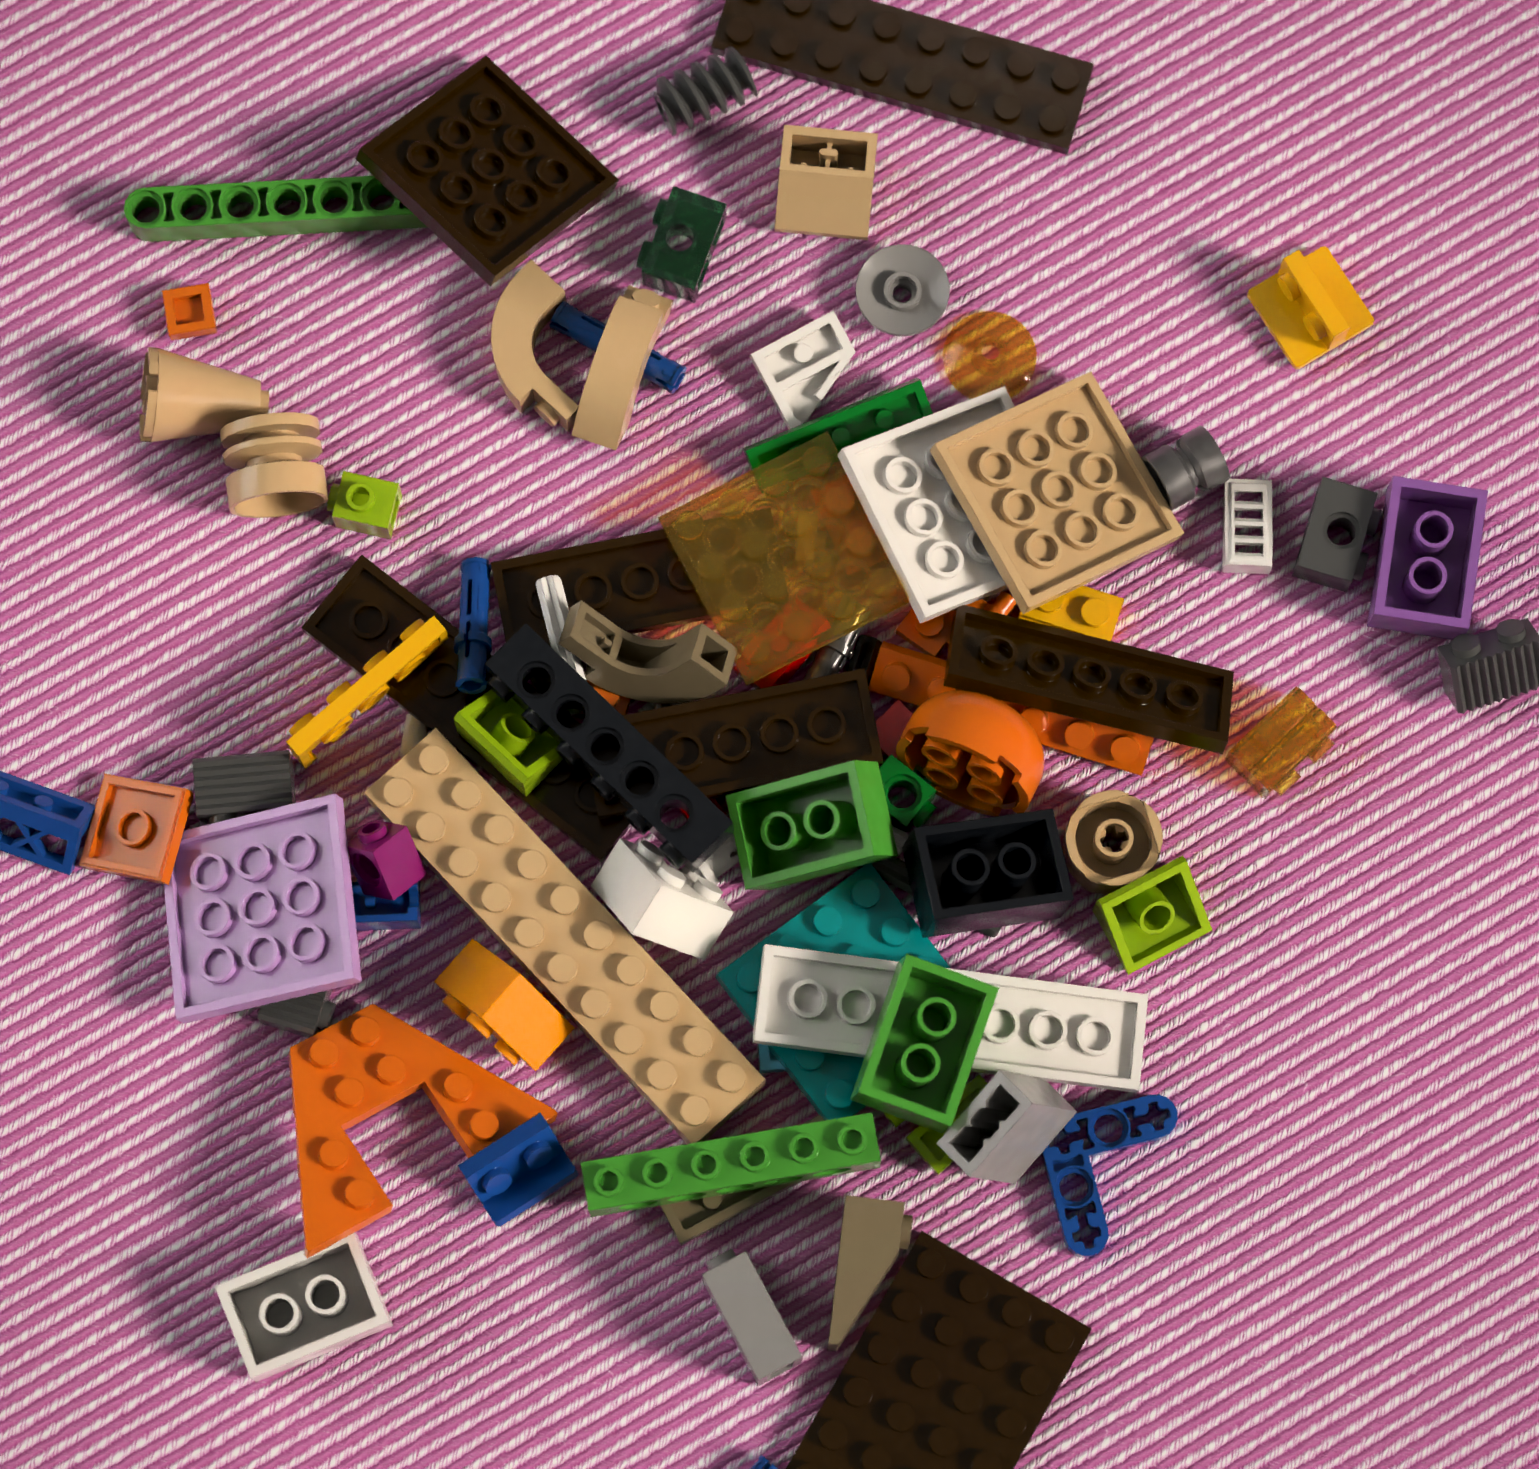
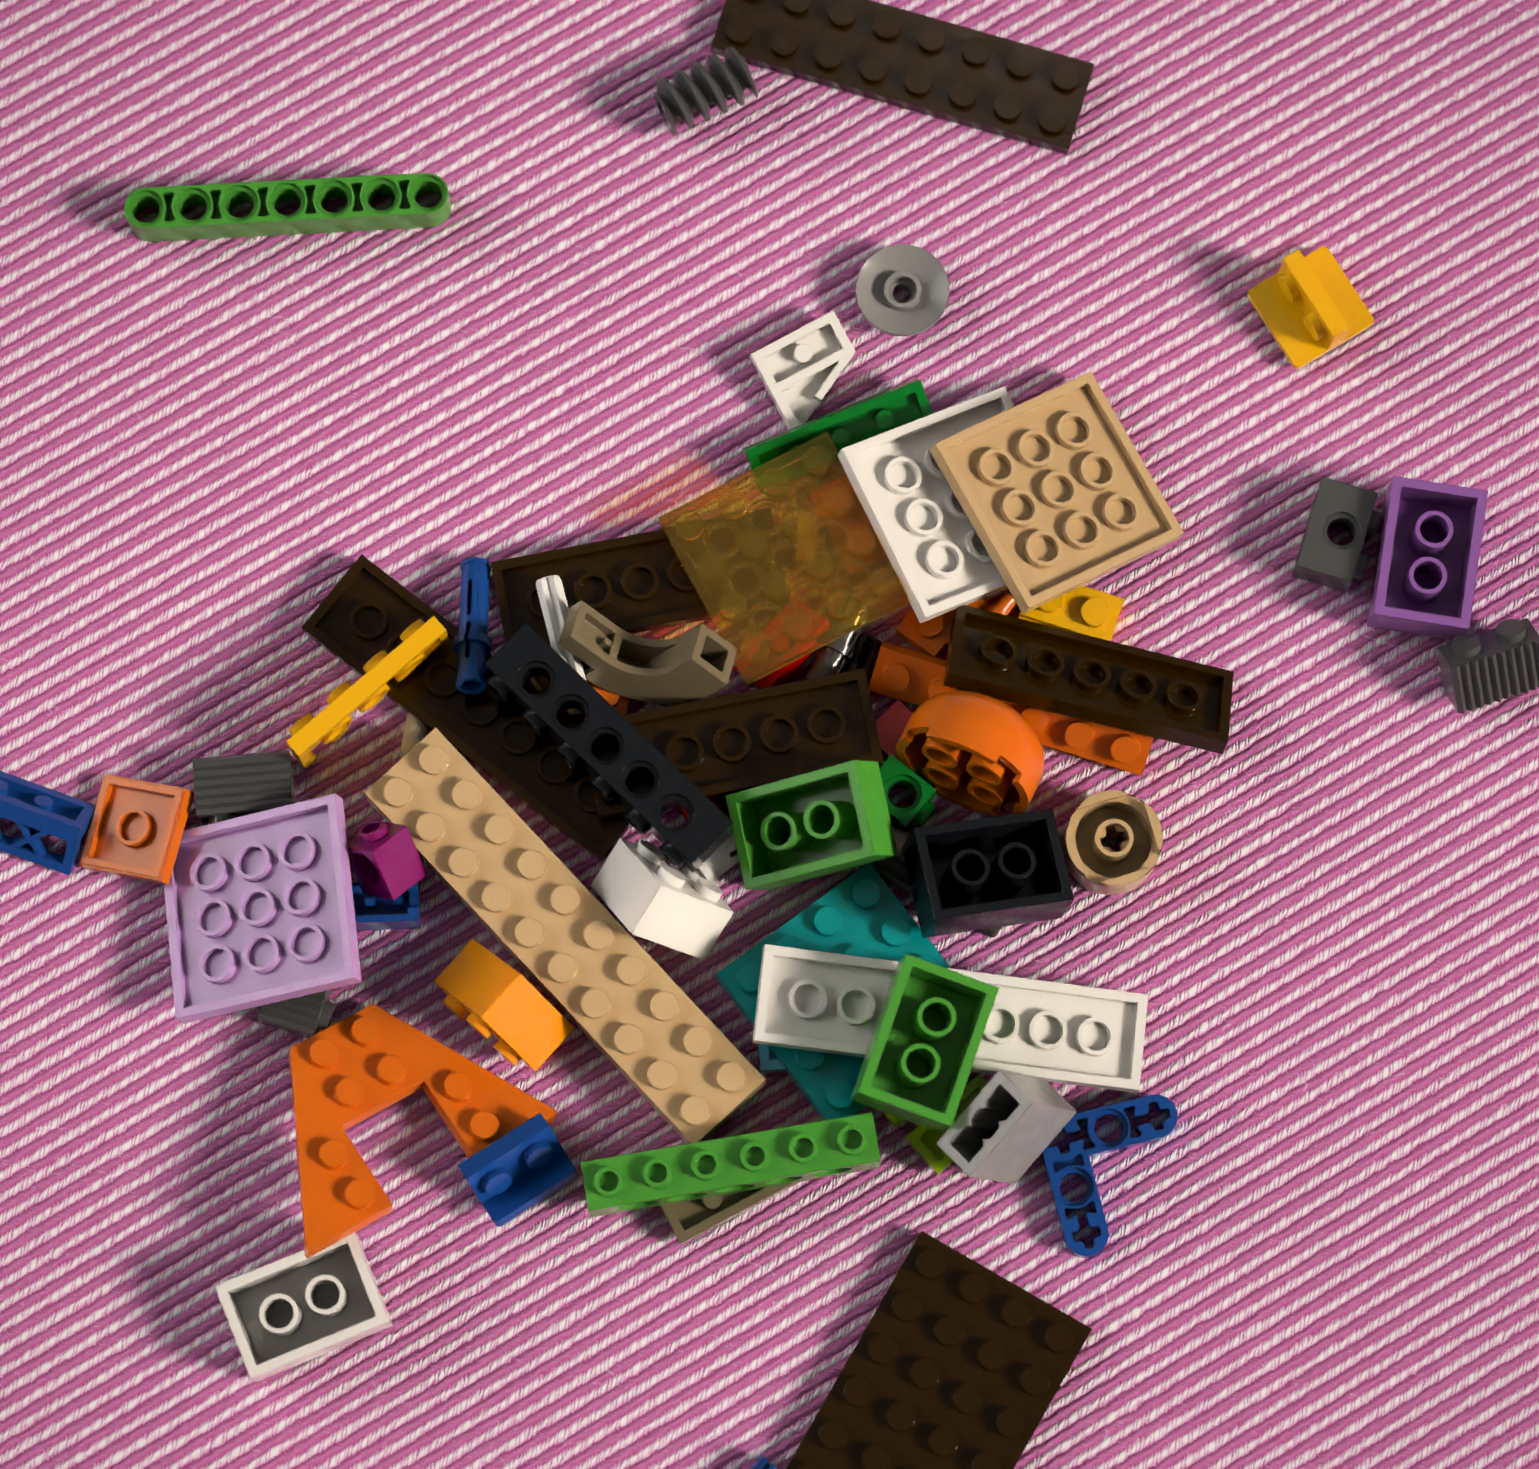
tan cone [139,347,269,442] -> none
orange plate [162,283,217,341] -> none
tan wheel [220,412,329,518] -> none
lime brick [327,471,402,540] -> none
dark brown plate [356,55,619,286] -> none
lime slope [453,690,563,797] -> none
tan arch [491,259,579,432] -> none
blue pin [550,301,687,394] -> none
tan arch [572,285,673,450] -> none
clear green brick [636,186,727,303] -> none
light grey brick [702,1249,802,1386] -> none
tan slope [775,125,878,240] -> none
dark tan slope [827,1195,913,1352] -> none
clear yellow dish [943,311,1037,399] -> none
lime slope [1092,855,1212,975] -> none
flat silver wheel [1142,426,1230,511] -> none
white slope [1222,478,1273,574] -> none
clear yellow brick [1225,686,1337,799] -> none

